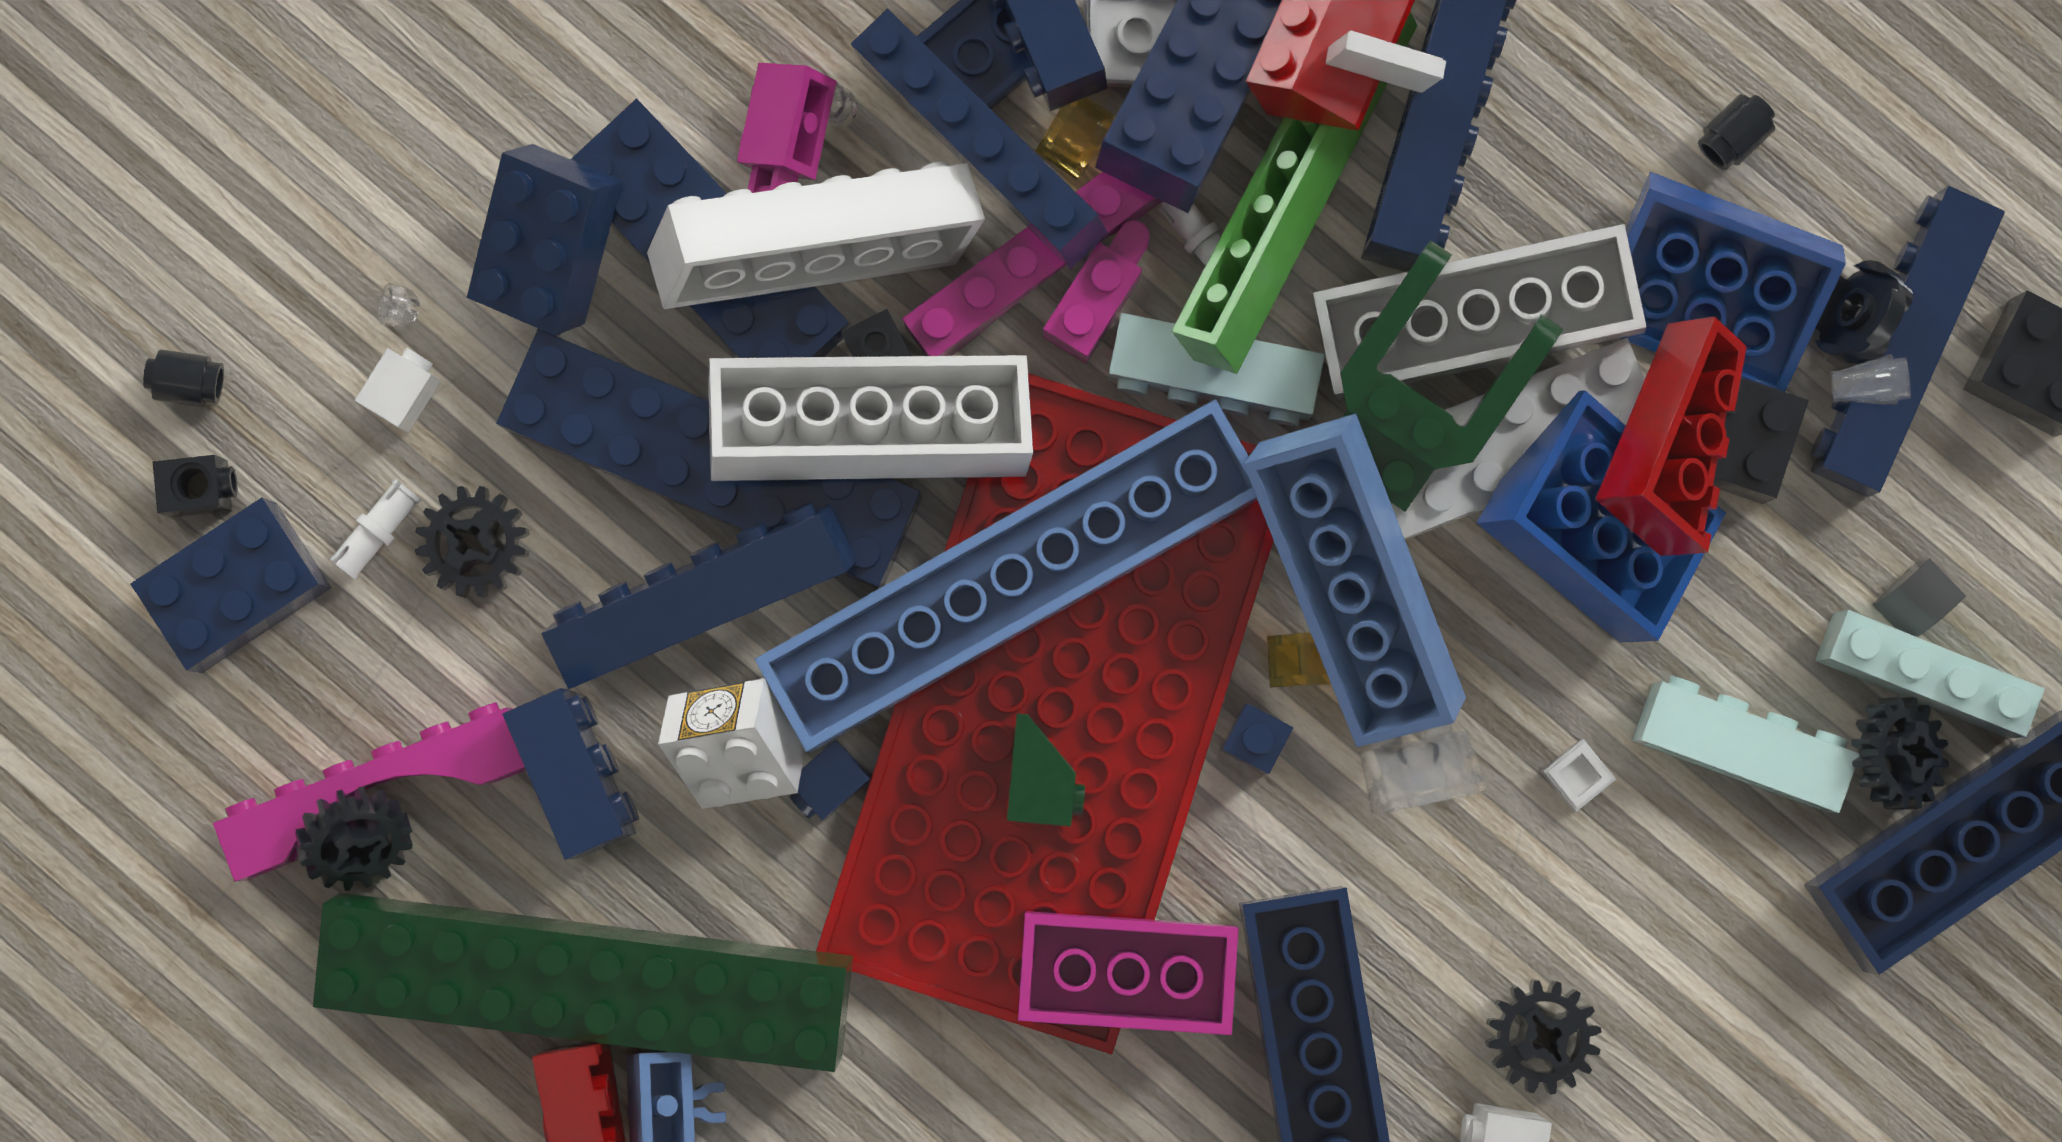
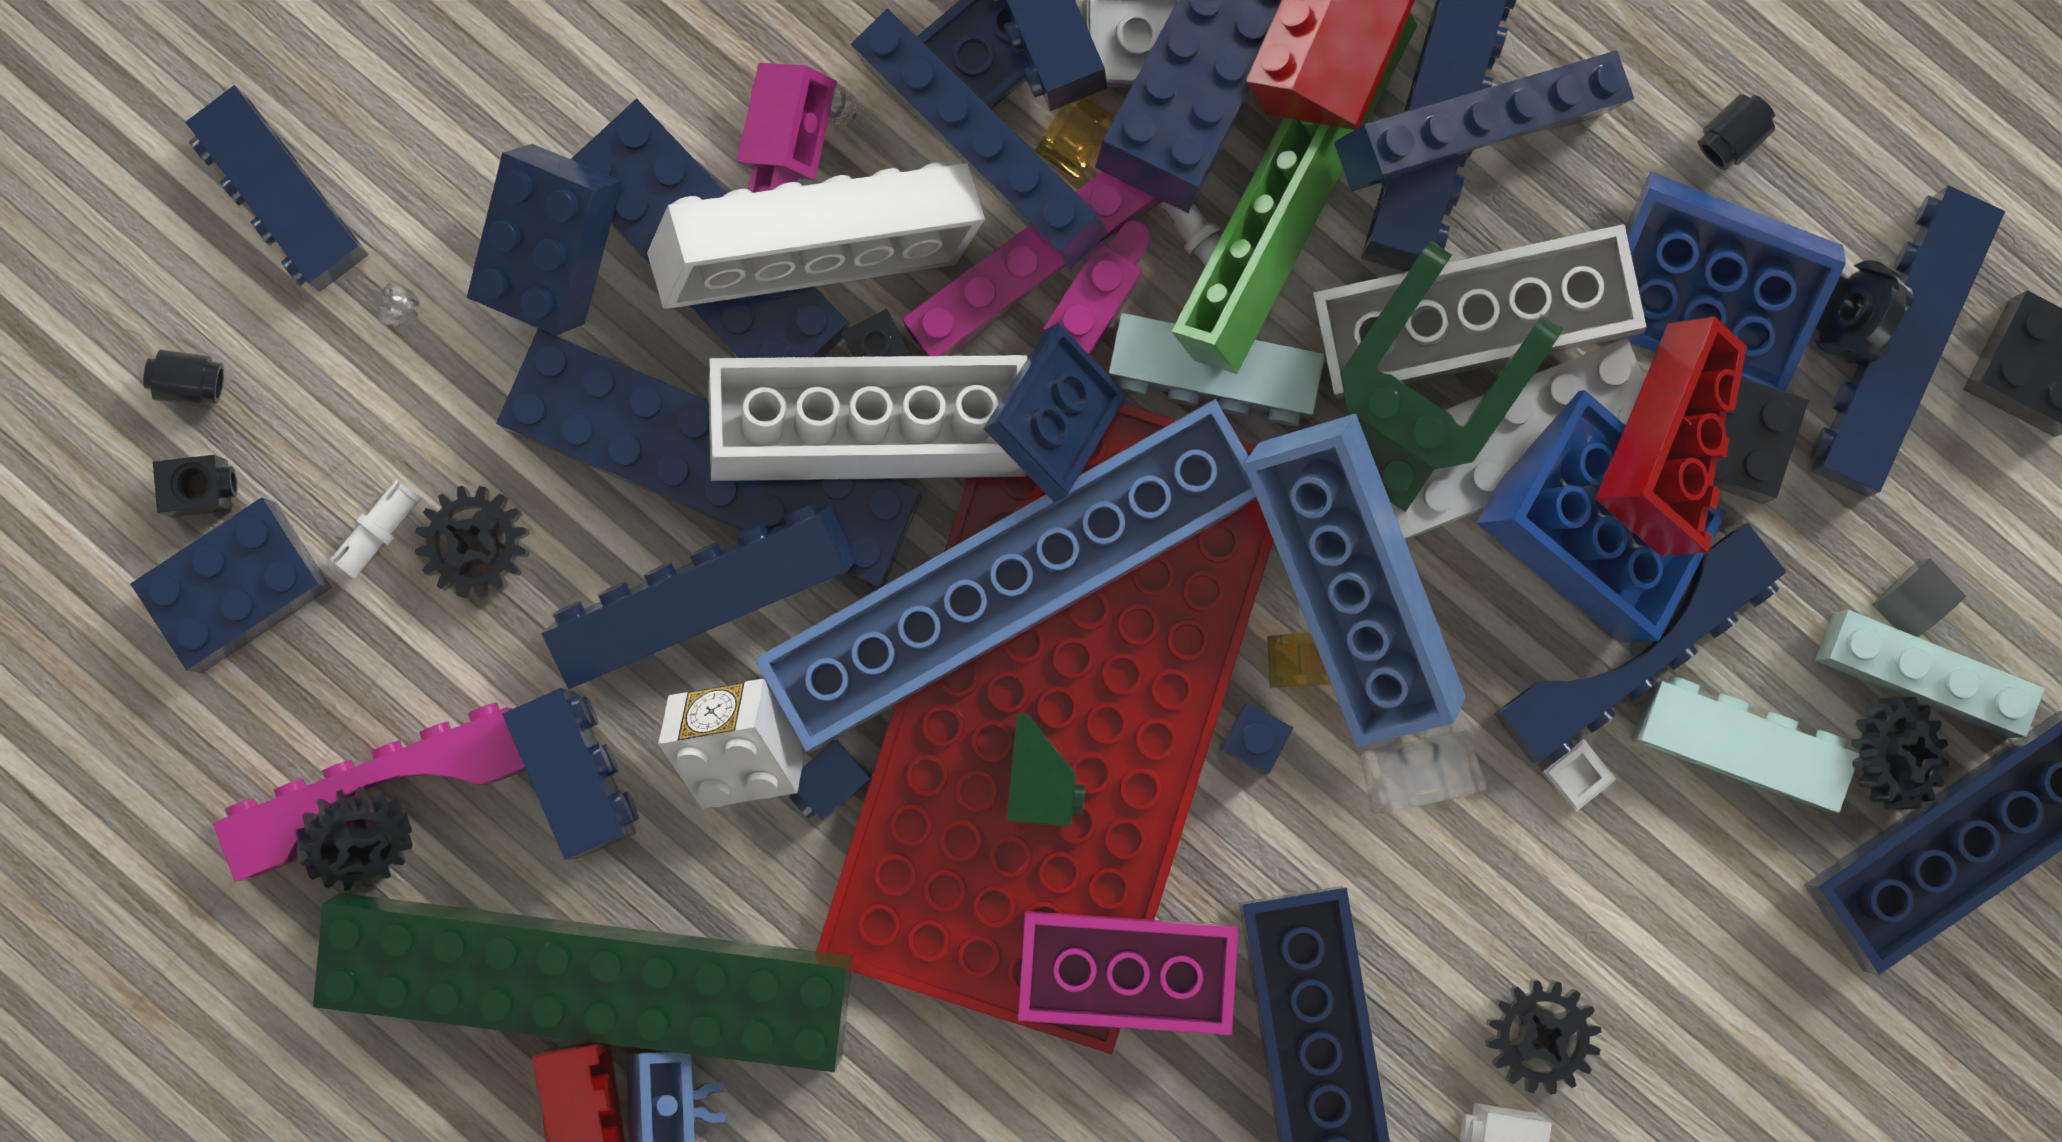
white brick [354,348,441,433] -> none
white tile [1325,30,1446,93] -> none
clear cone [1830,354,1910,406] -> none
none -> dark blue brick [185,85,369,292]
none -> dark blue tile [983,322,1127,503]
none -> dark blue arch [1334,50,1634,192]
none -> dark blue arch [1494,523,1786,765]

